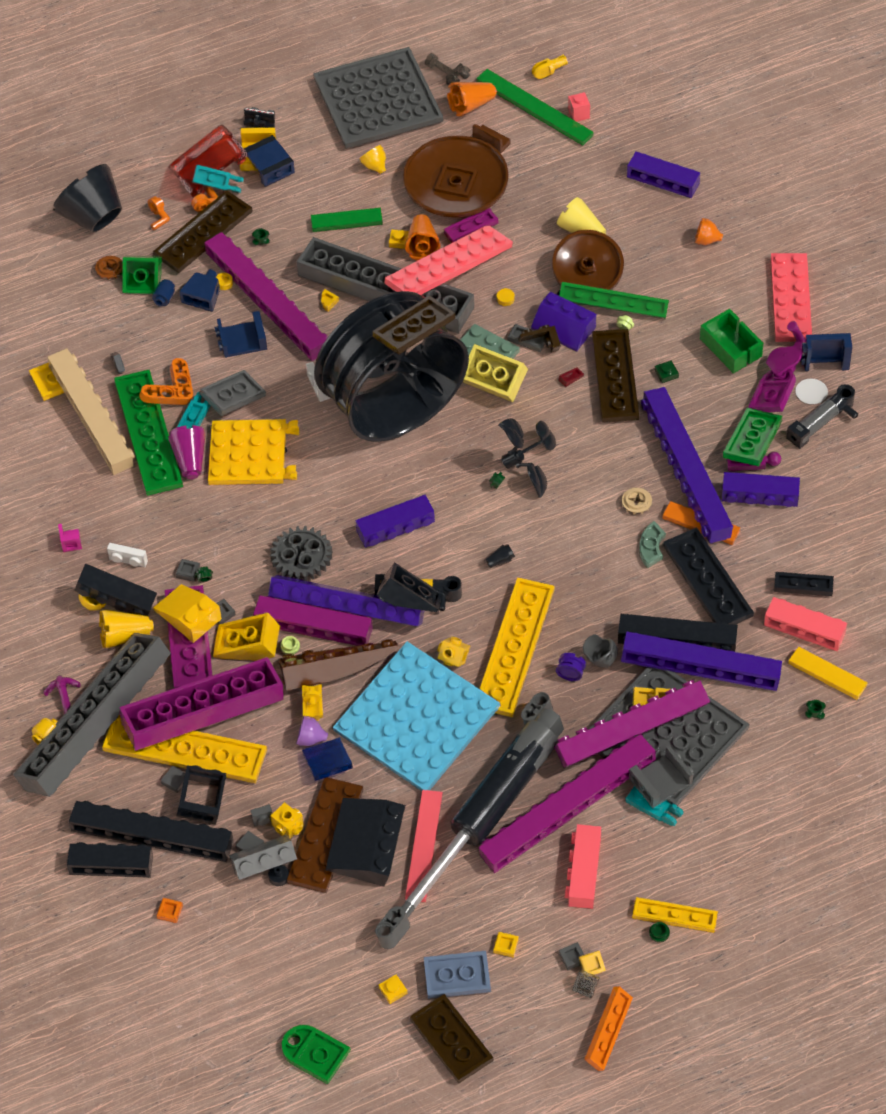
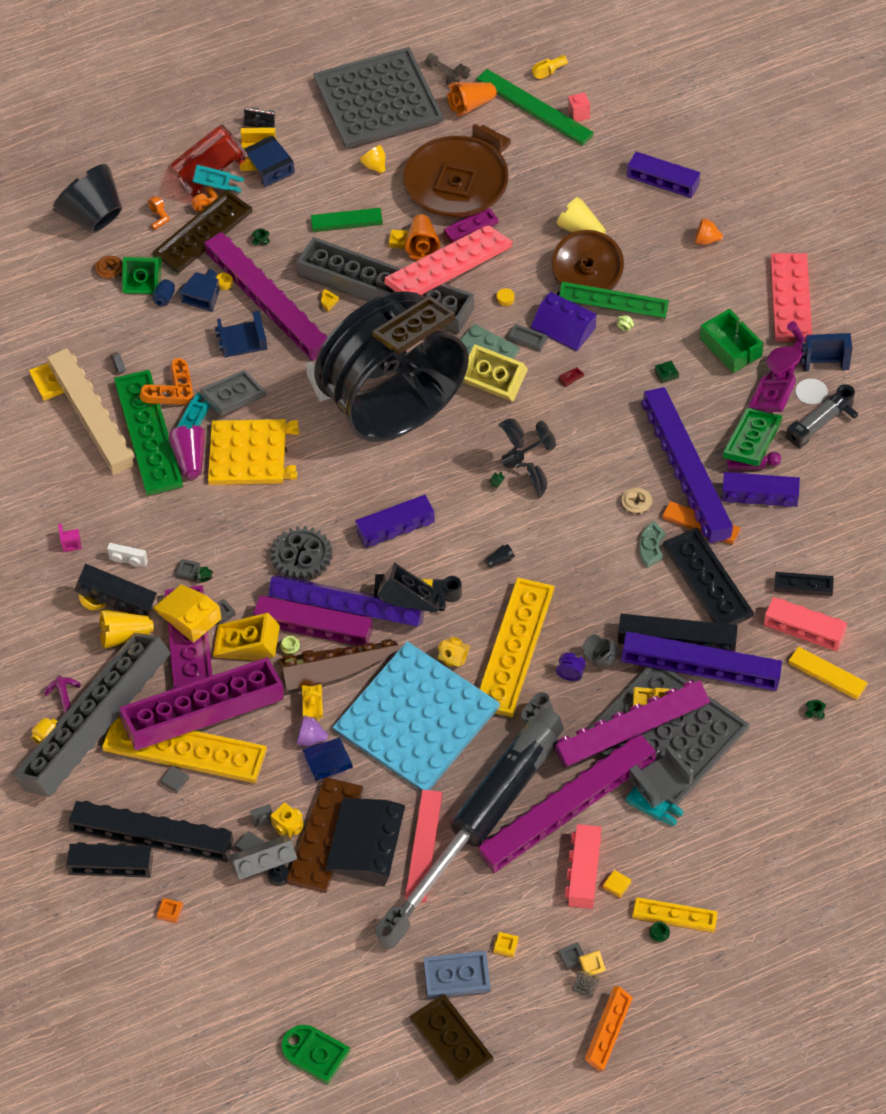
black window [176,765,227,825] -> none
yellow plate [379,974,408,1004] -> none
dark brown bracket [518,325,561,353] -> none
dark brown plate [592,329,639,423] -> none
none -> yellow tile [603,870,632,898]

